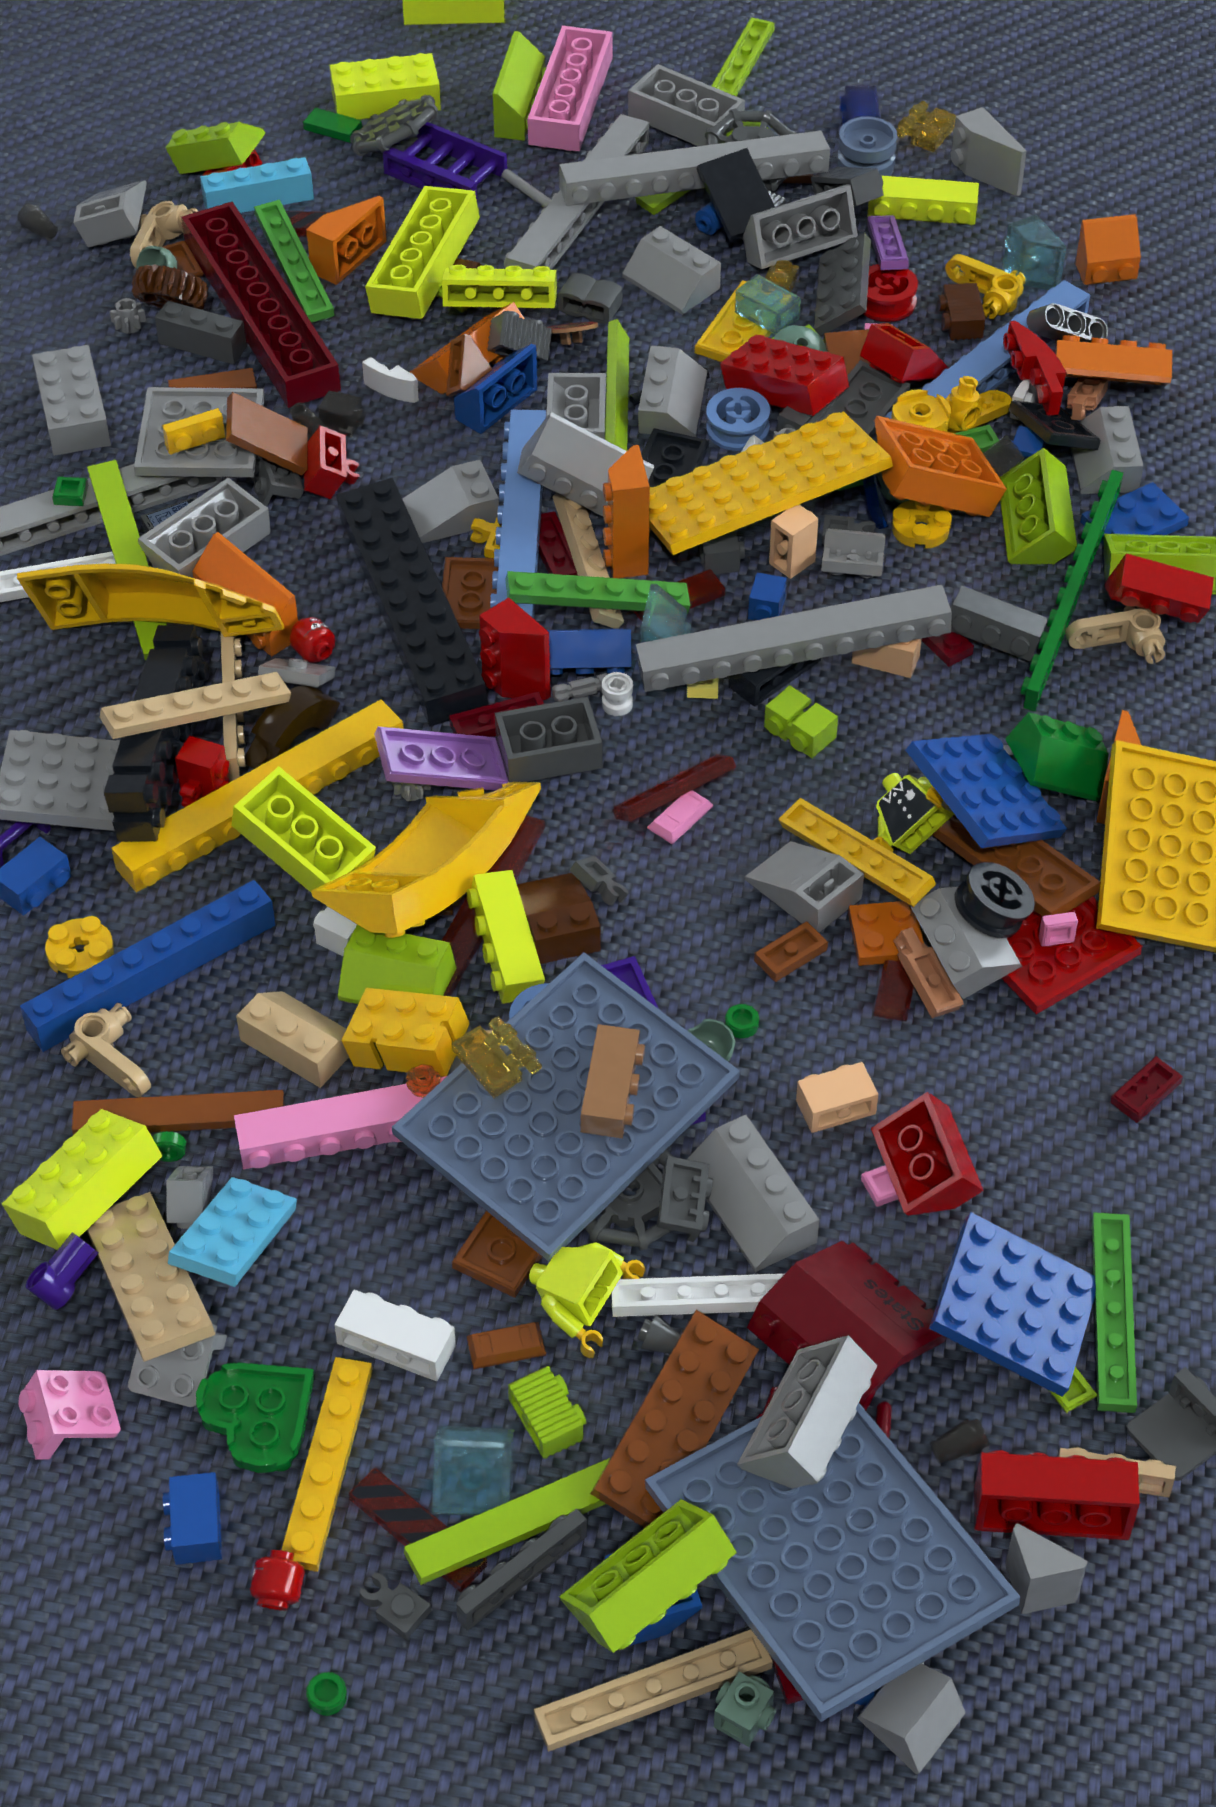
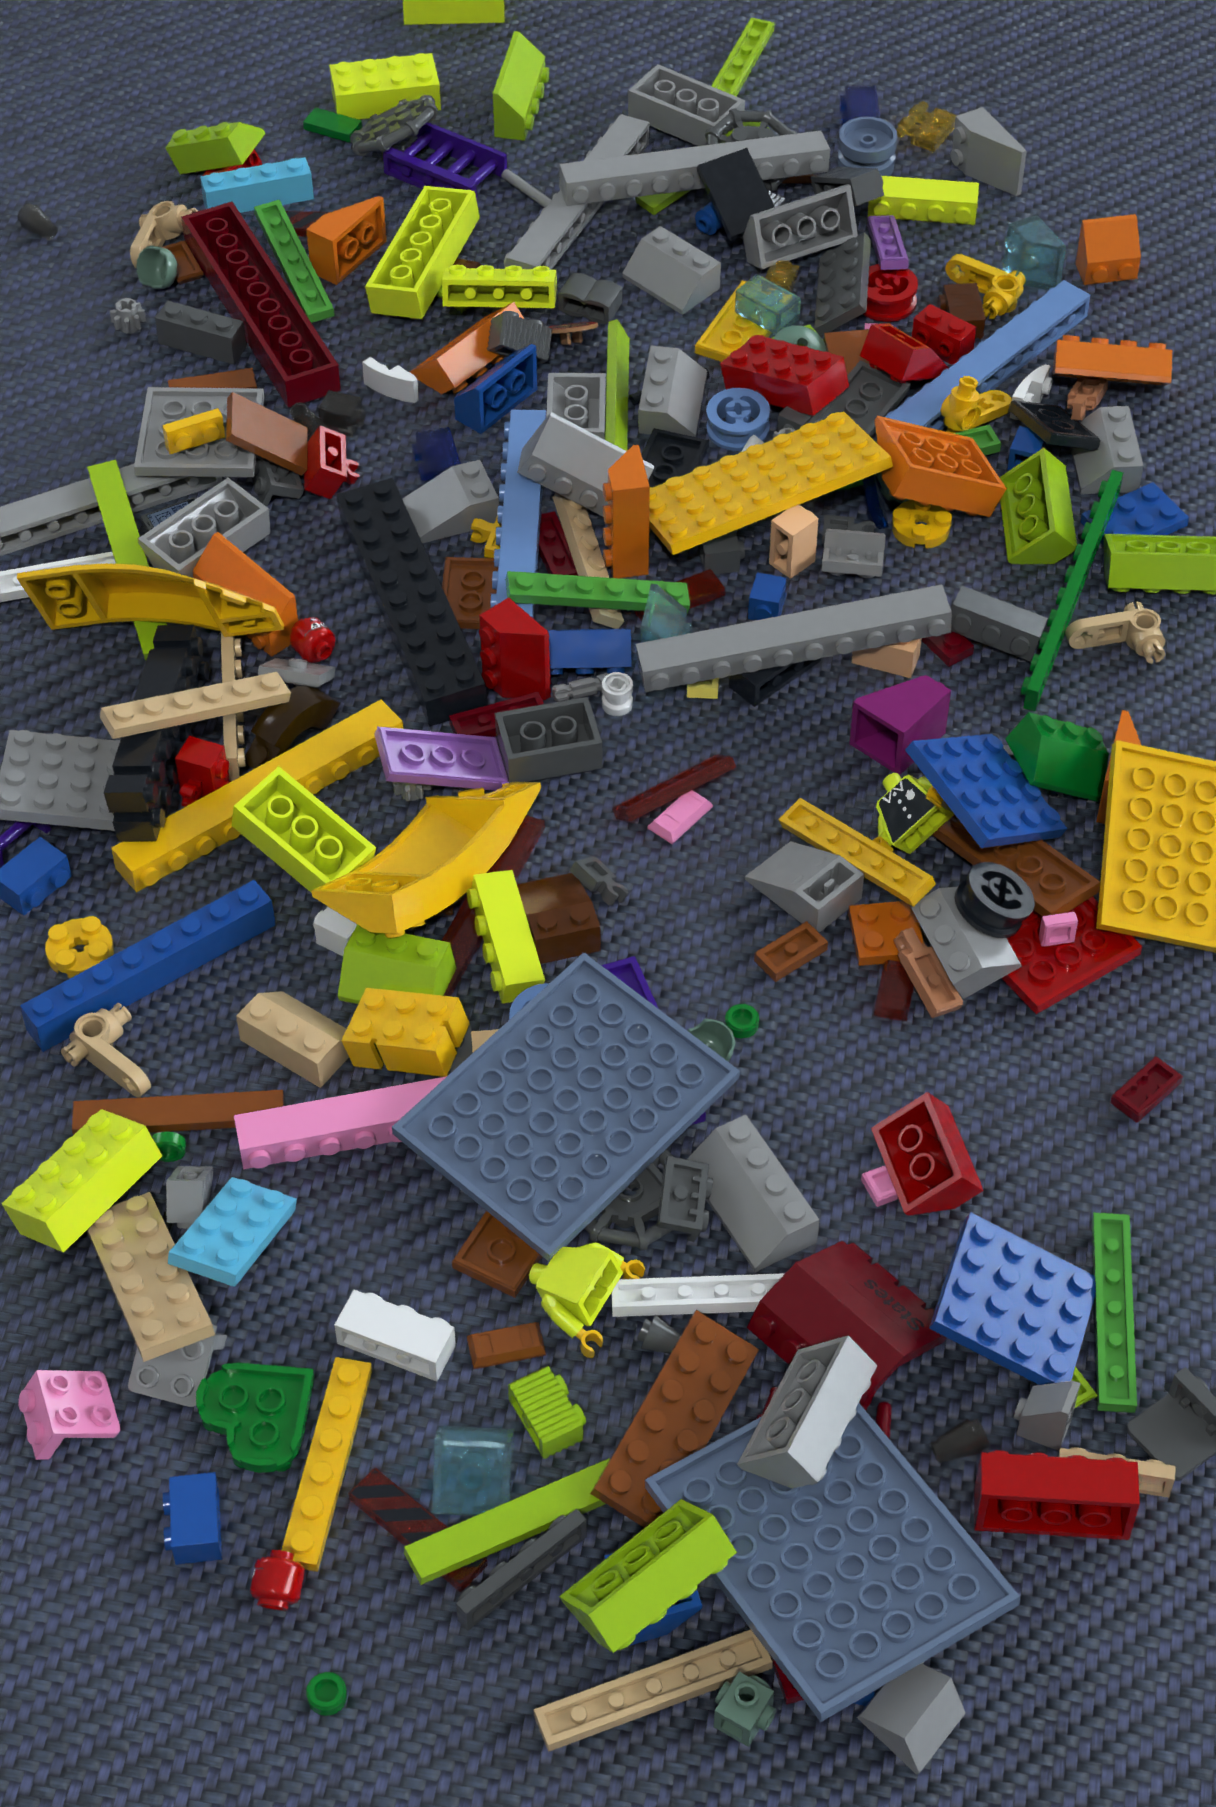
dark purple piece [25,1232,99,1310] -> none
light grey brick [32,345,111,456] -> none
green tile [52,477,89,506] -> none
light grey slope [73,180,147,248] -> none
reddish brown gear [132,264,208,310] -> none
dark grey plate [359,1573,432,1640] -> none
clear orange plate [406,1064,441,1098] -> none
dark orange slope [446,334,492,397] -> none
clear yellow plate [452,1017,542,1098] -> none
bright pink brick [527,26,612,152] -> none
medium nougat brick [580,1024,645,1139] -> none
lime piece [764,685,838,758] -> none
light nougat brick [796,1062,879,1133] -> none
yellow plate [891,390,951,432] -> none
clear smoke plate [983,435,1026,477] -> none
red slope [1003,321,1067,416] -> none
light grey slope [1005,1523,1088,1614] -> none
dark grey beam [1027,303,1108,343] -> none
red slope [1105,553,1214,623] -> none
none -> clear blue brick [411,426,461,483]
none -> magenta slope [849,675,951,775]
none -> red brick [912,304,976,365]
none -> light grey slope [1014,1381,1081,1451]

